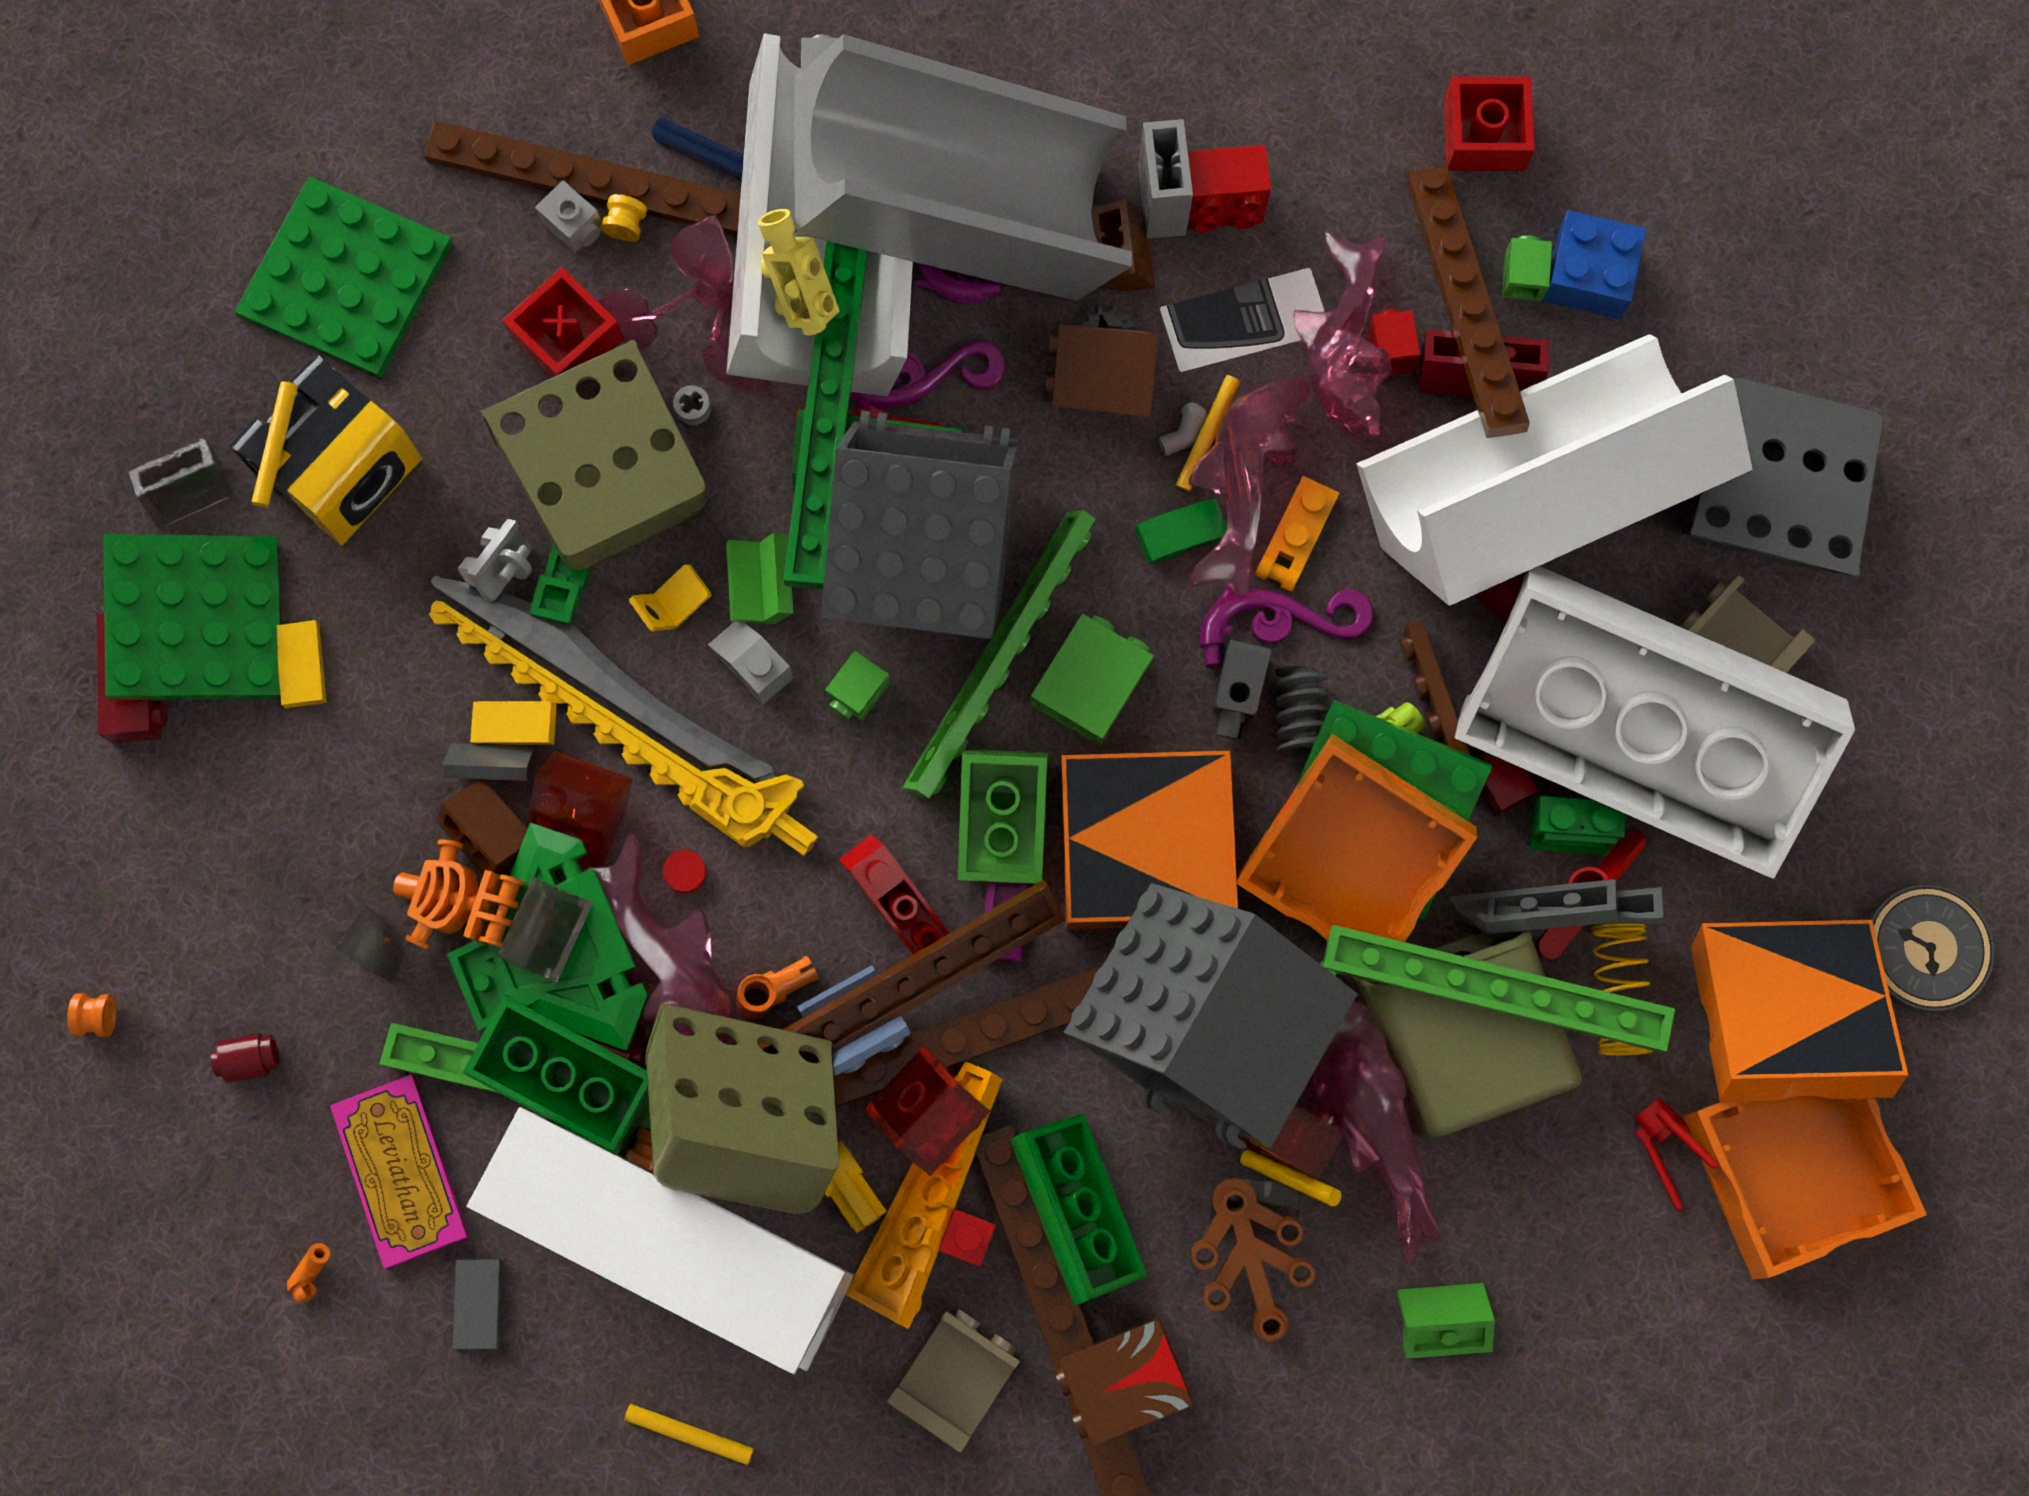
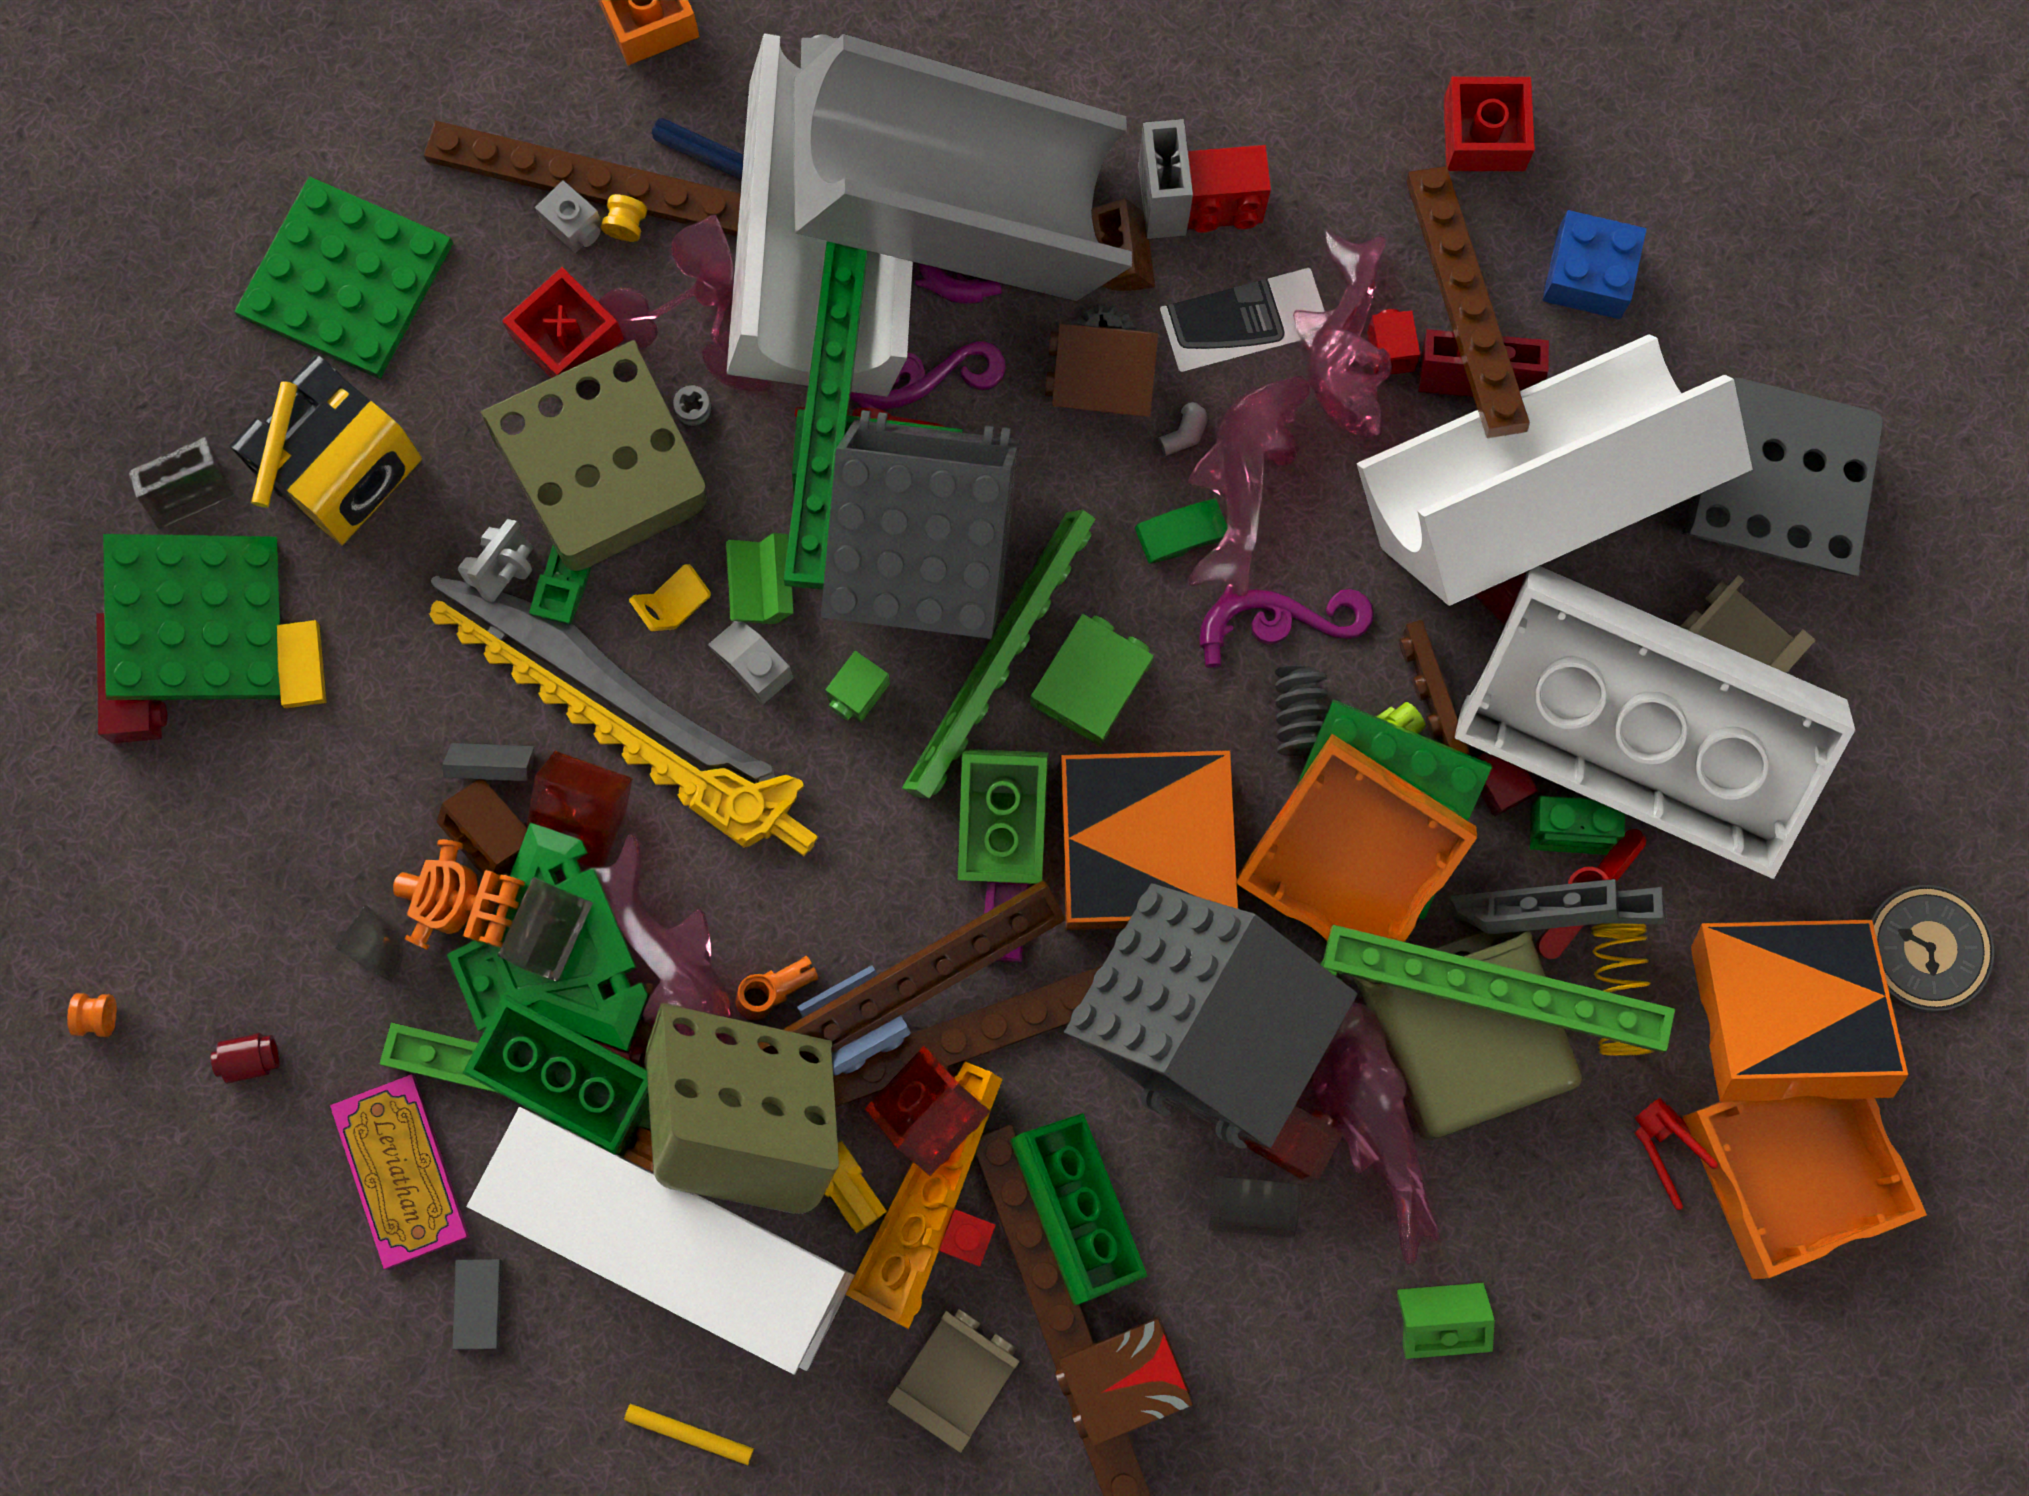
orange arm [287,1243,330,1303] -> none
yellow tile [470,701,557,745] -> none
red tile [663,850,707,894] -> none
light yellow brick [758,209,839,335] -> none
red slope [838,834,950,955] -> none
yellow bar [1175,375,1241,492] -> none
dark orange plant [1191,1178,1315,1342] -> none
dark grey torso [1212,640,1271,740] -> none
yellow bar [1240,1150,1342,1206] -> none
light orange plate [1255,476,1340,593] -> none
bright green brick [1502,235,1552,302] -> none

